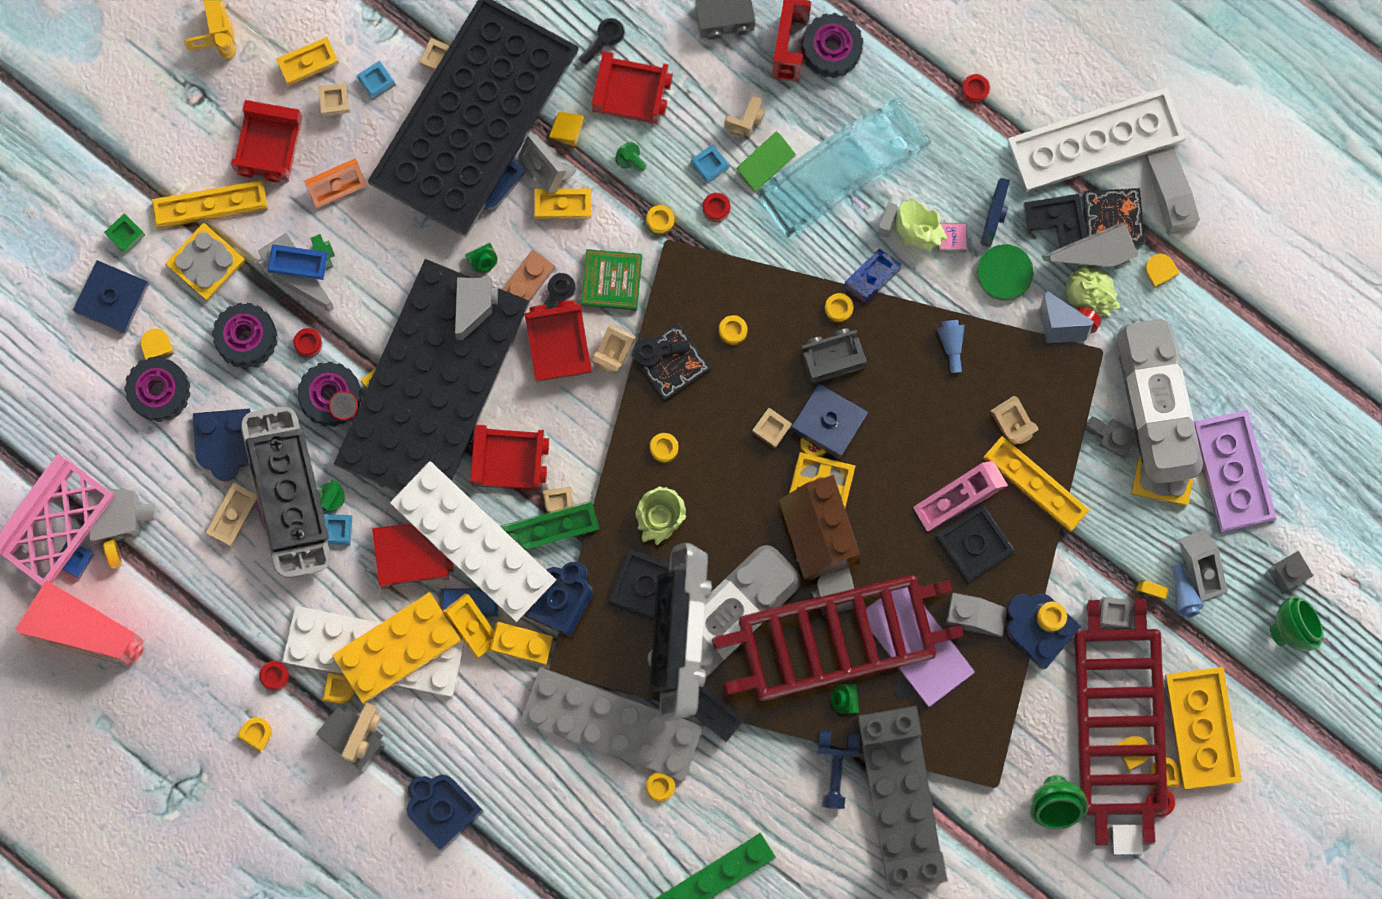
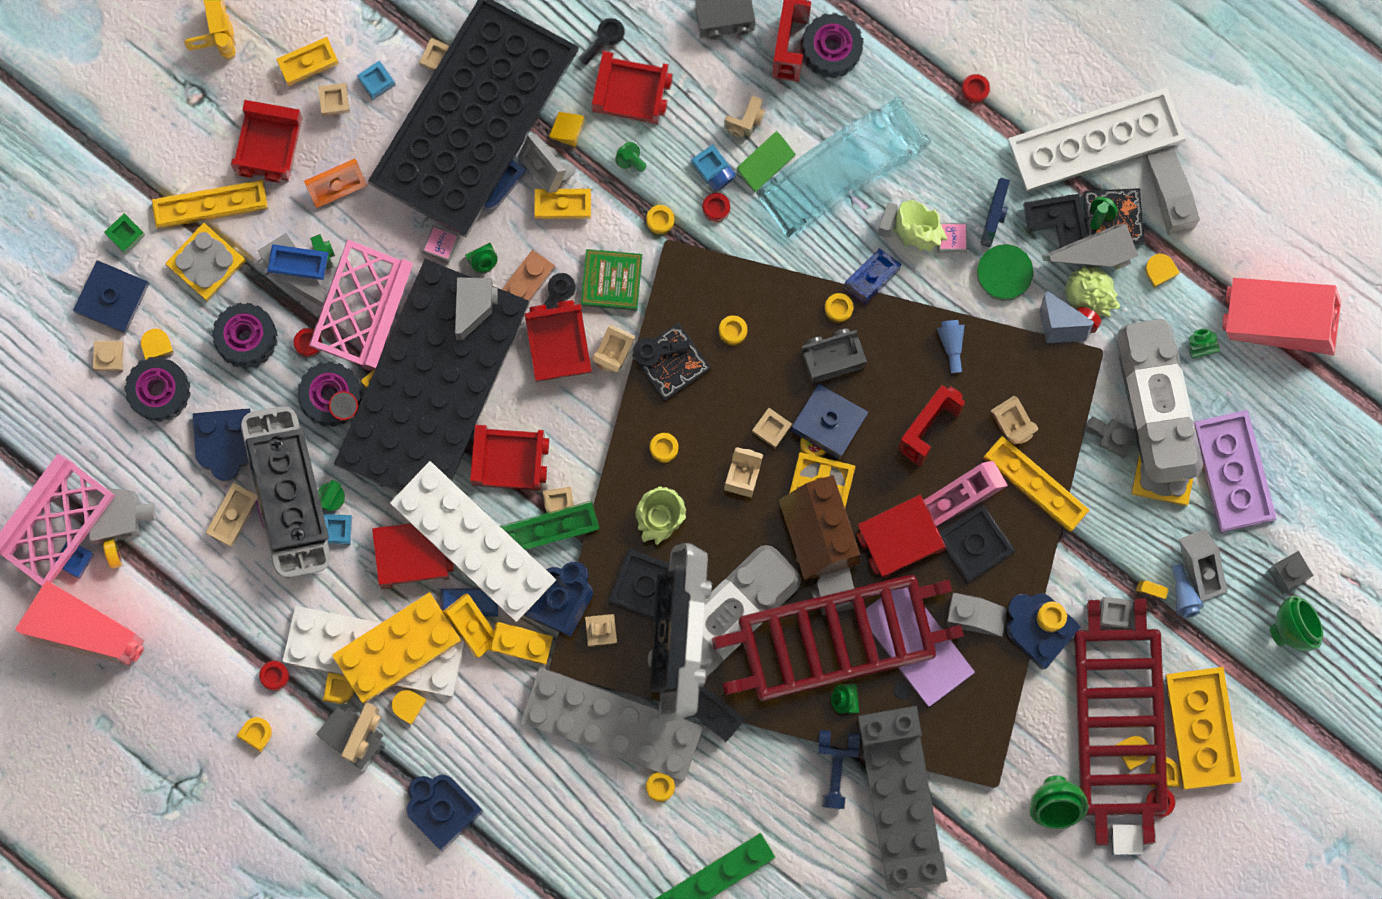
none -> tan plate [93,341,124,371]
none -> bright pink fence [309,240,413,371]
none -> yellow tile [392,690,427,725]
none -> bright pink tile [423,226,460,263]
none -> tan tile [585,614,617,647]
none -> blue tile [708,166,736,192]
none -> tan bracket [724,447,763,498]
none -> red panel [856,495,947,579]
none -> red panel [897,385,965,467]
none -> green plate [1090,197,1118,230]
none -> green plate [1189,329,1220,359]
none -> coral slope [1222,278,1341,355]

